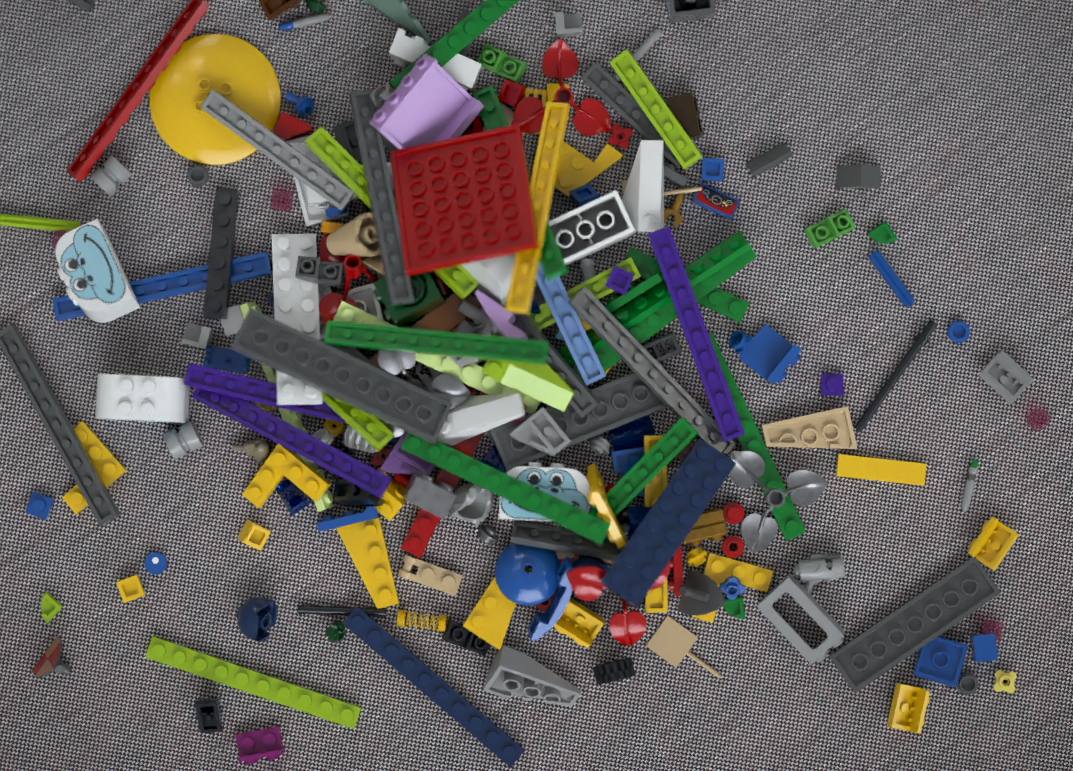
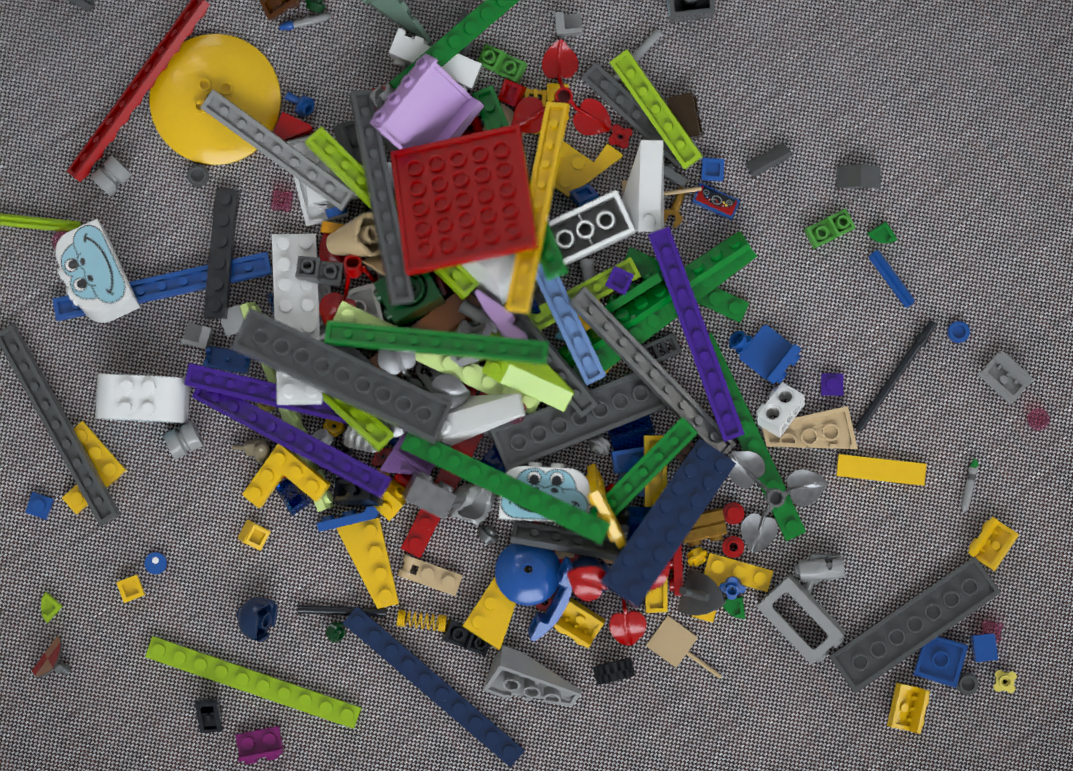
light grey wing [509,407,571,456] -> none
none -> white brick [756,382,805,438]

